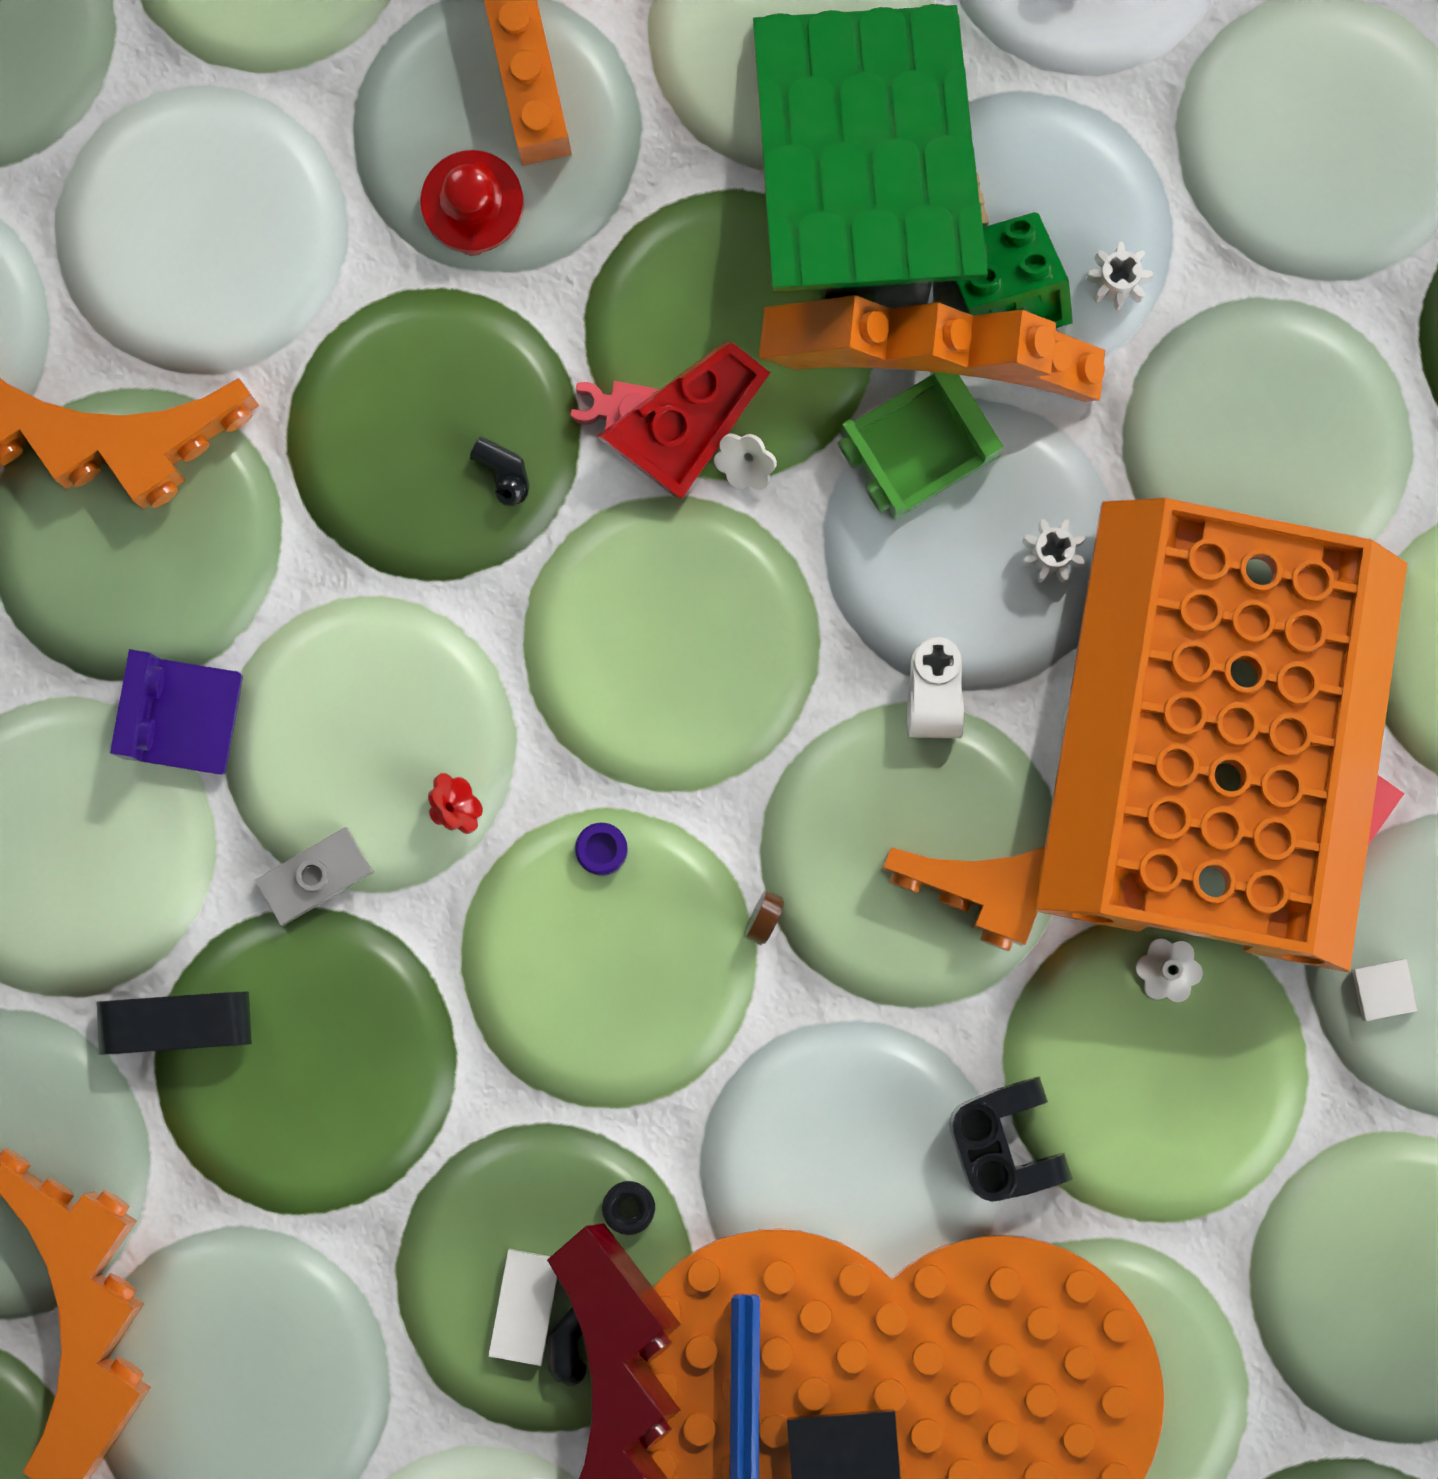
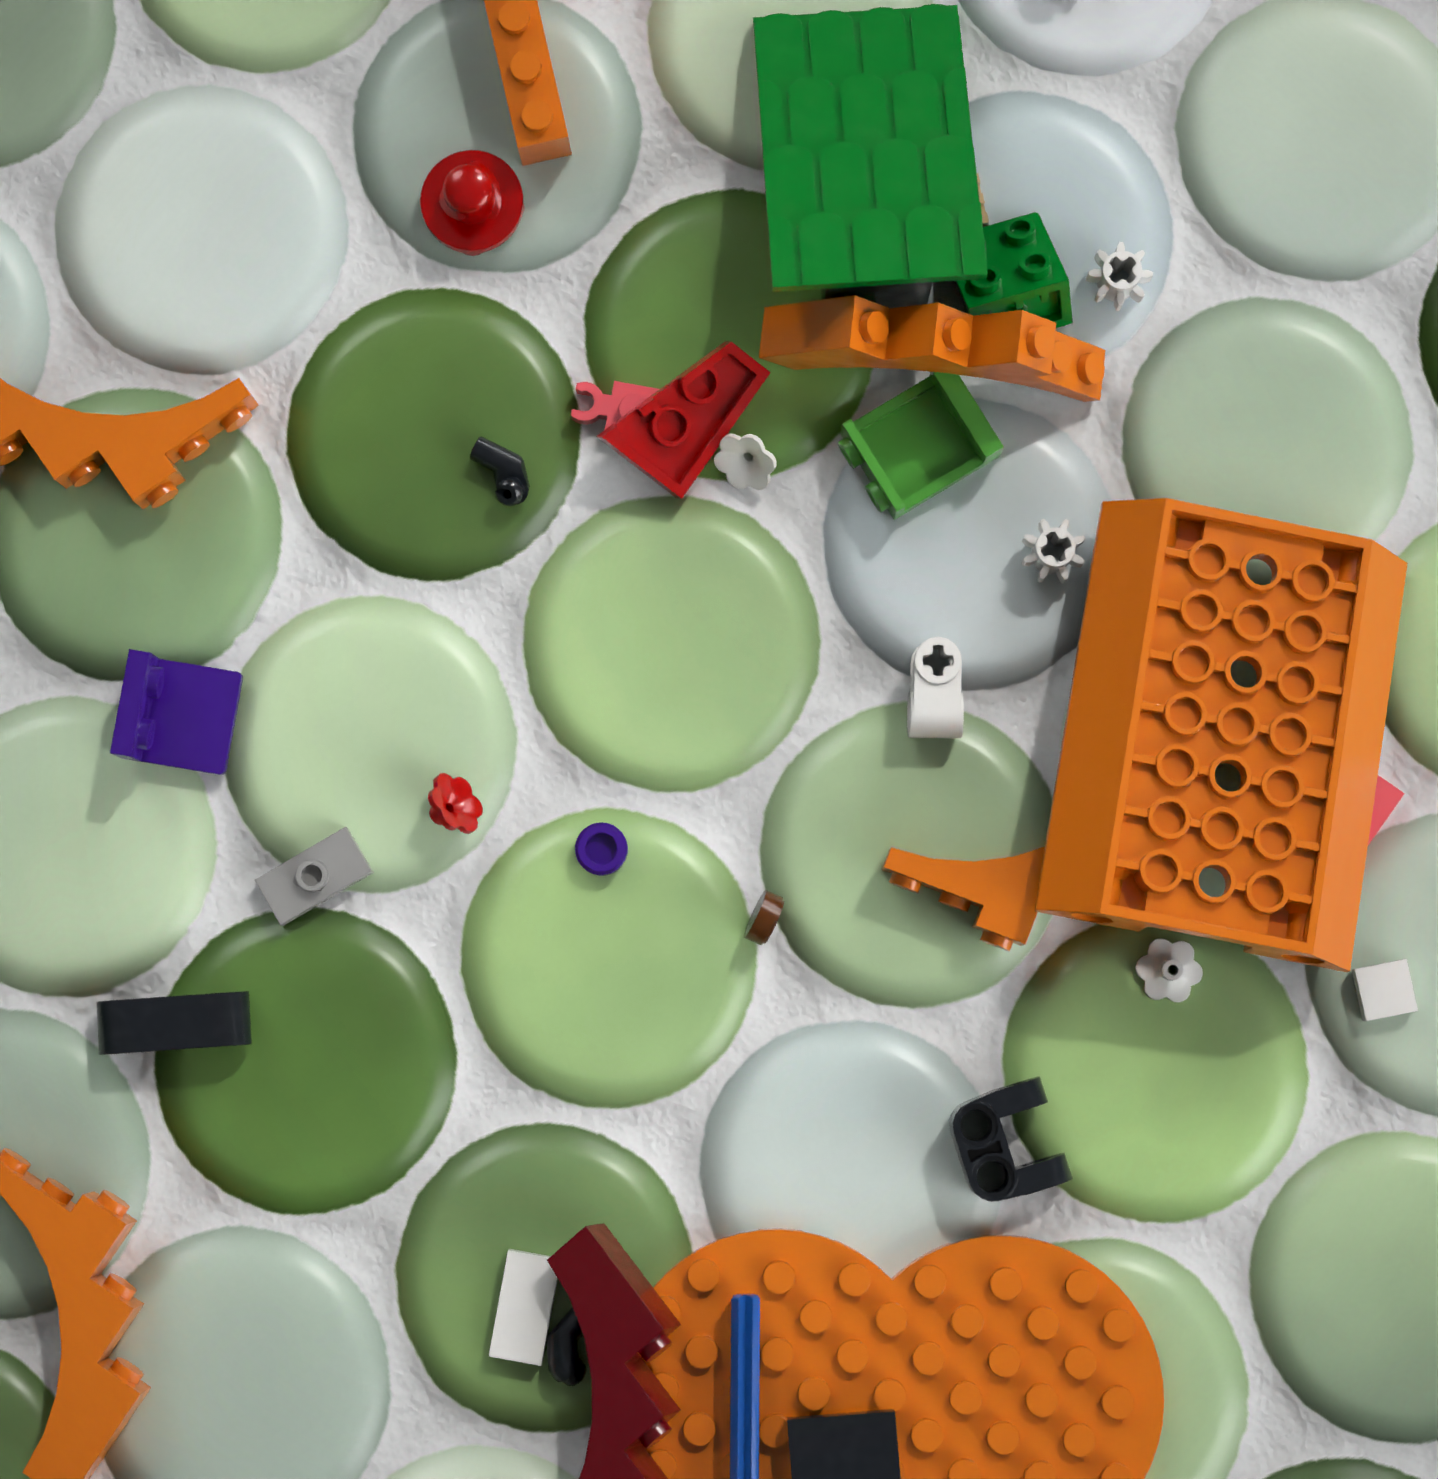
black plate [602,1181,655,1235] -> none

